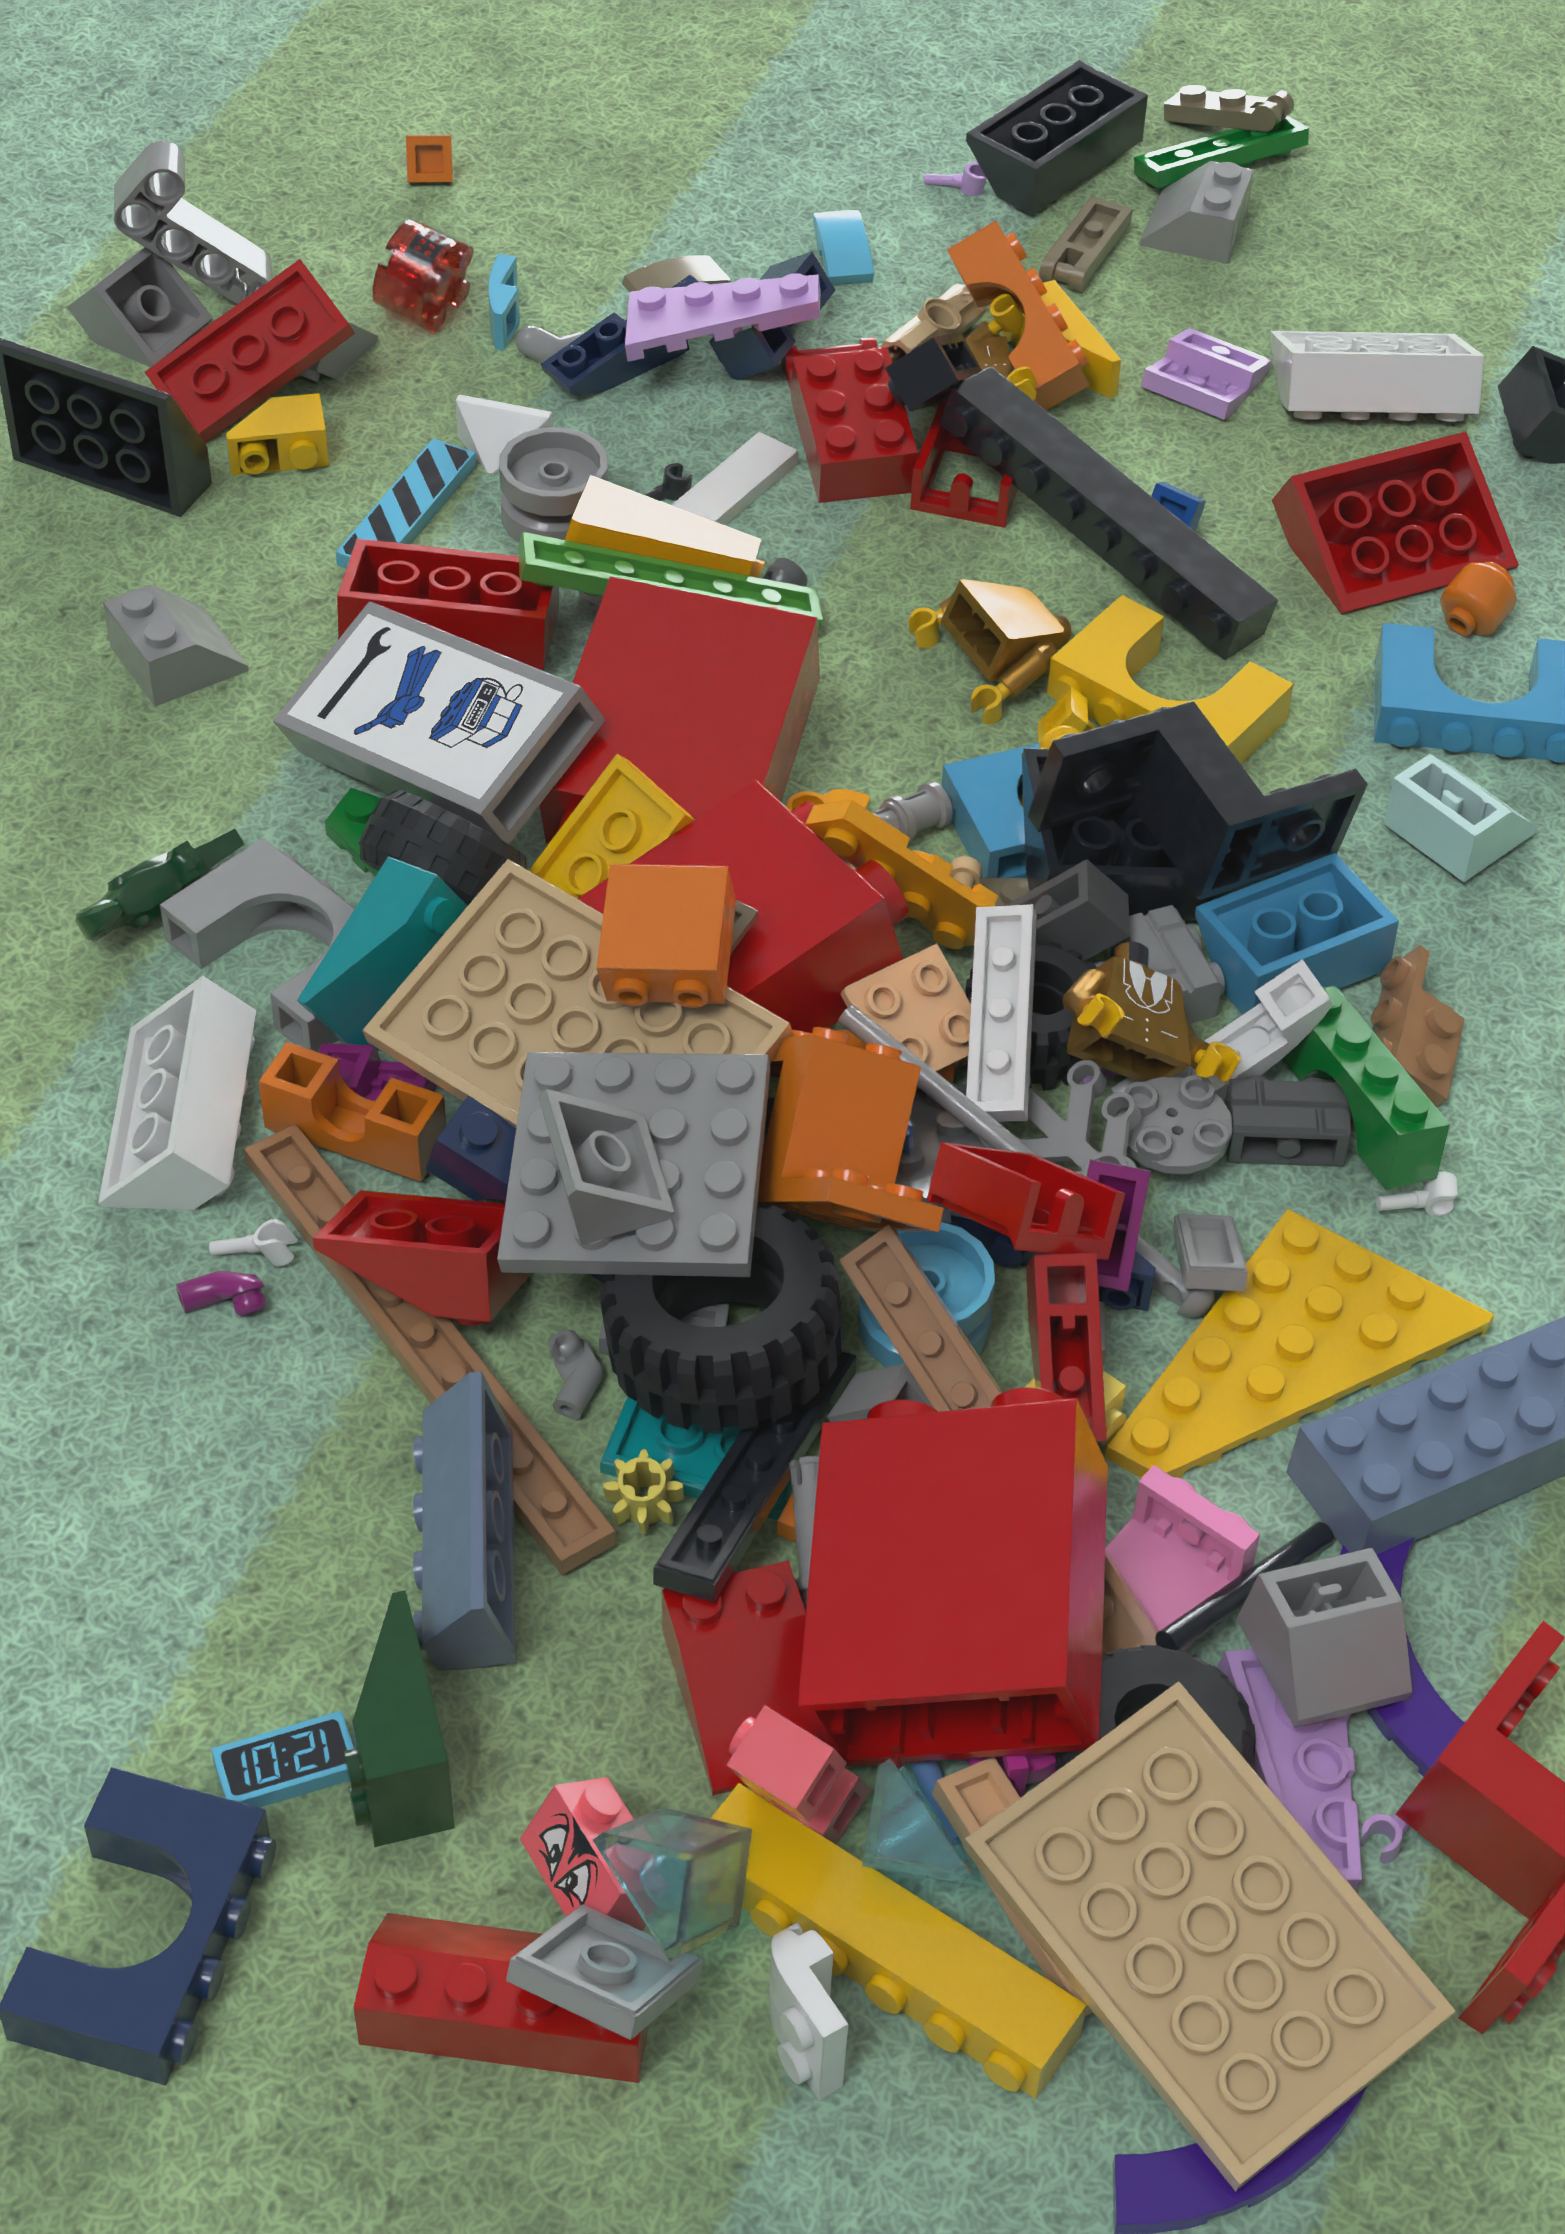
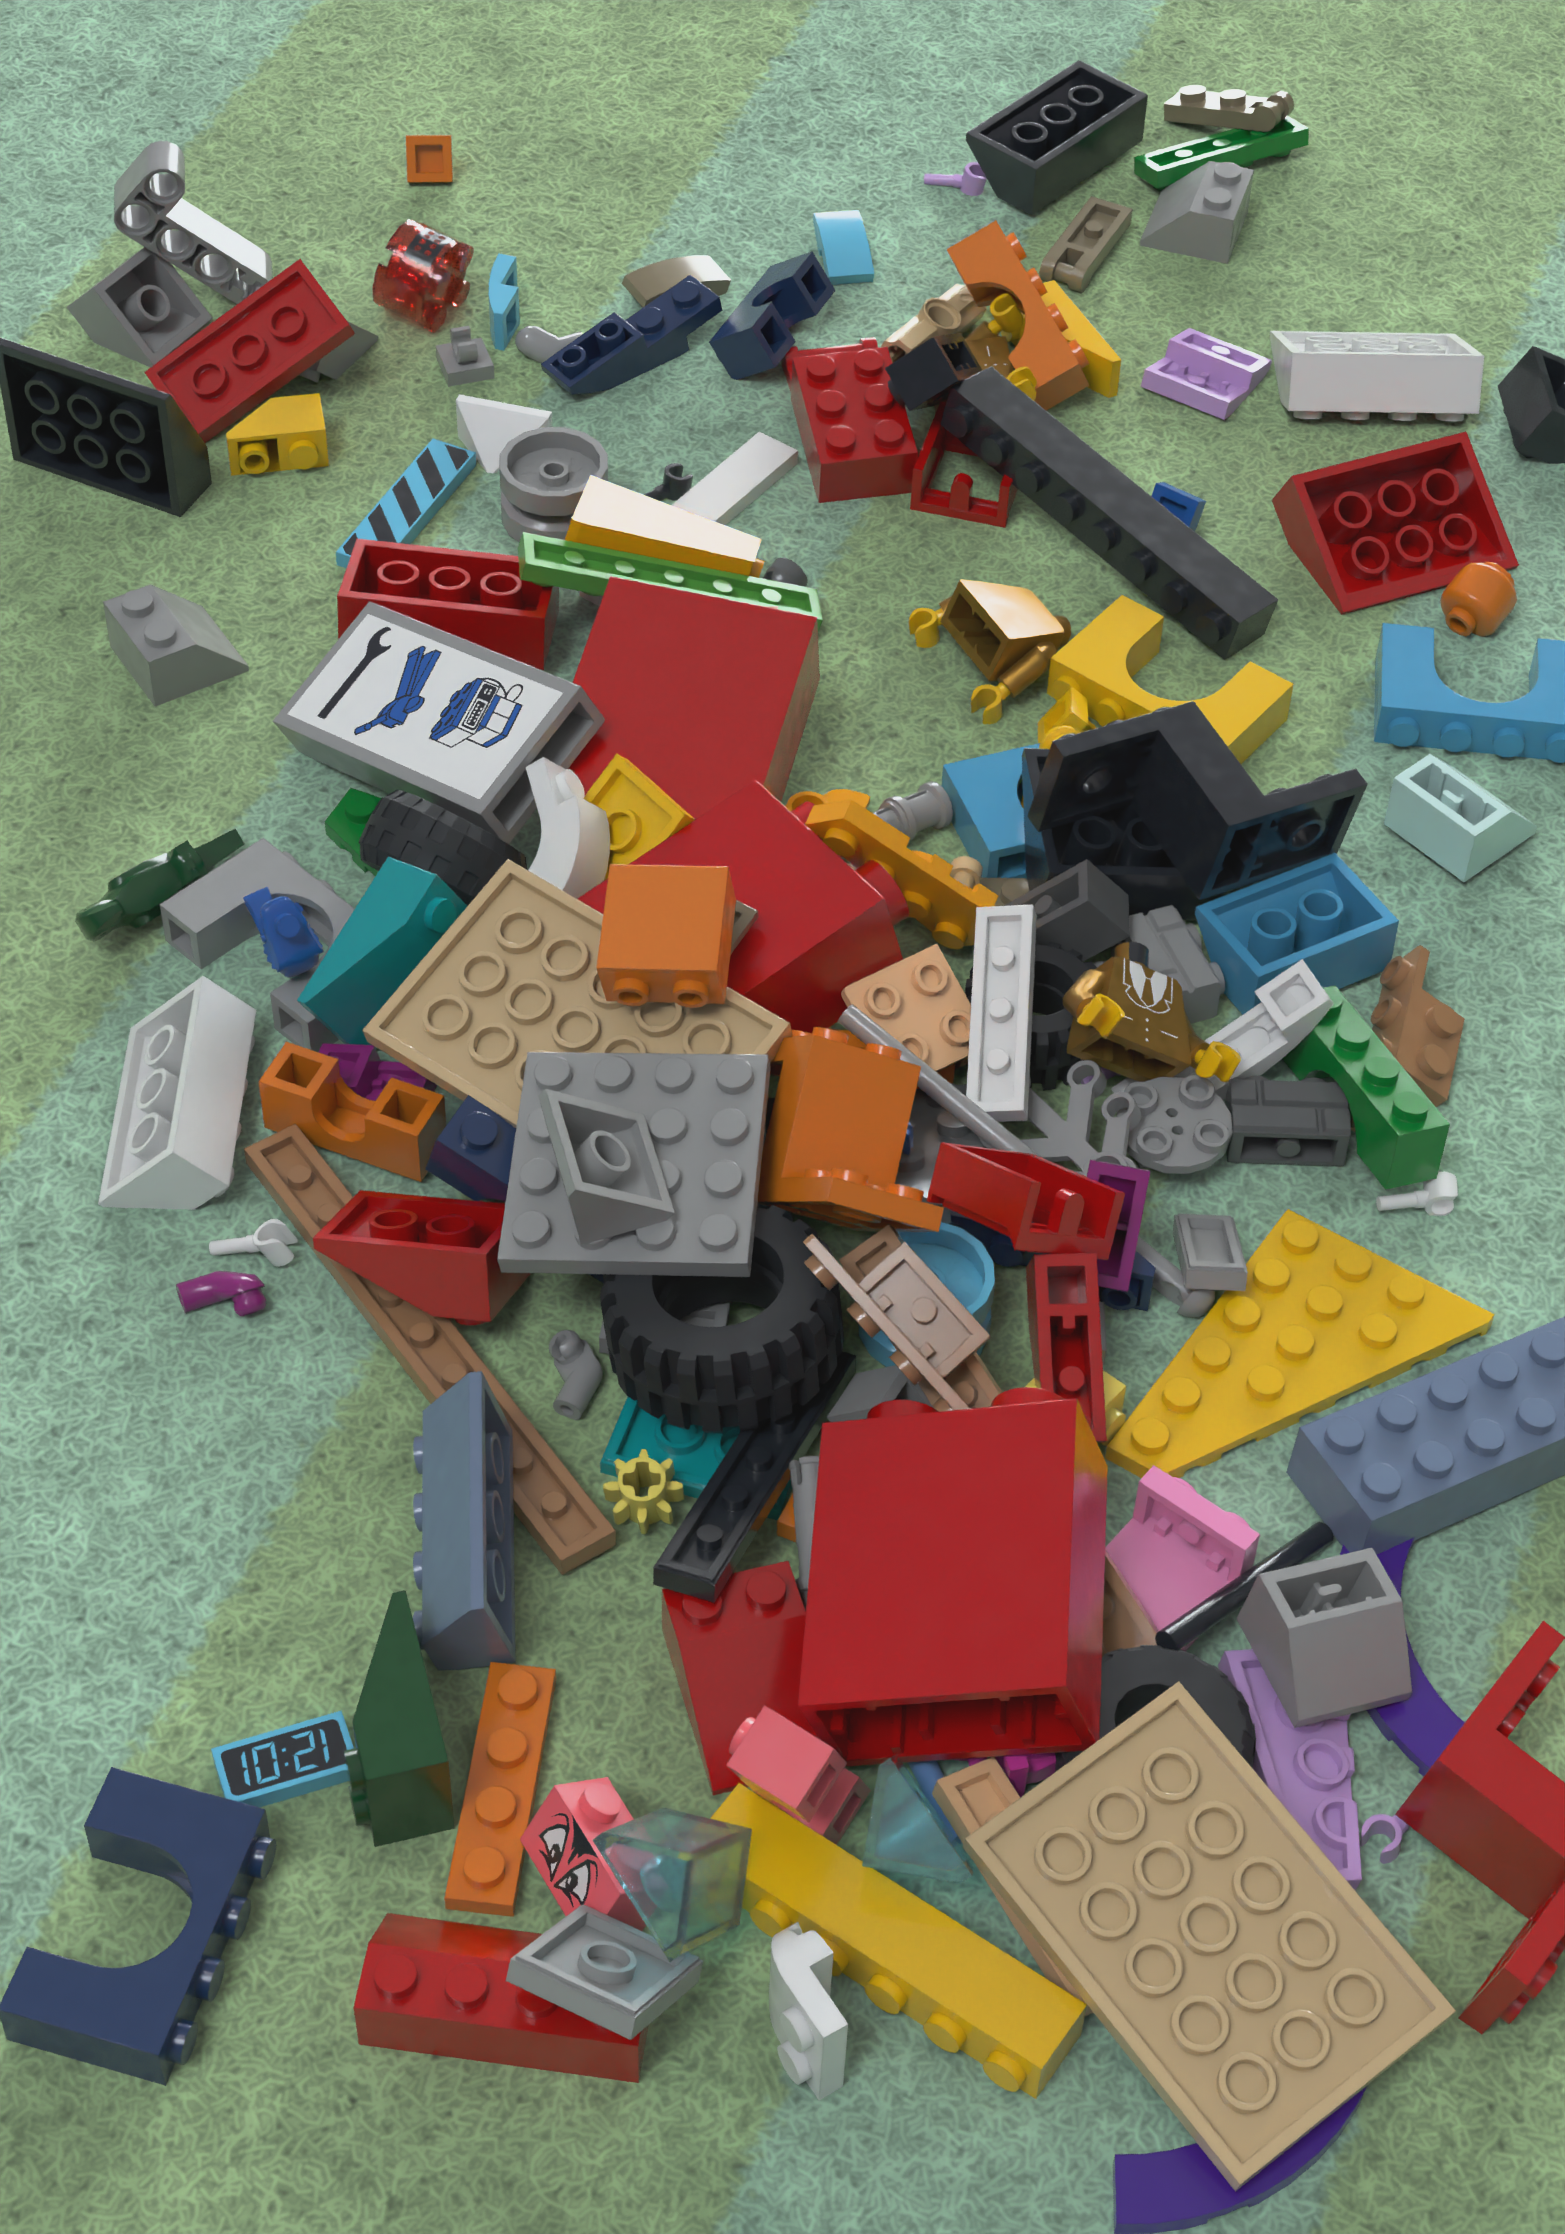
lavender wing [625,274,821,362] -> none
none -> blue animal [243,887,324,977]
none -> light grey tile [436,326,494,387]
none -> orange plate [444,1662,556,1917]
none -> white arch [525,757,610,899]
none -> medium nougat bracket [803,1234,991,1412]

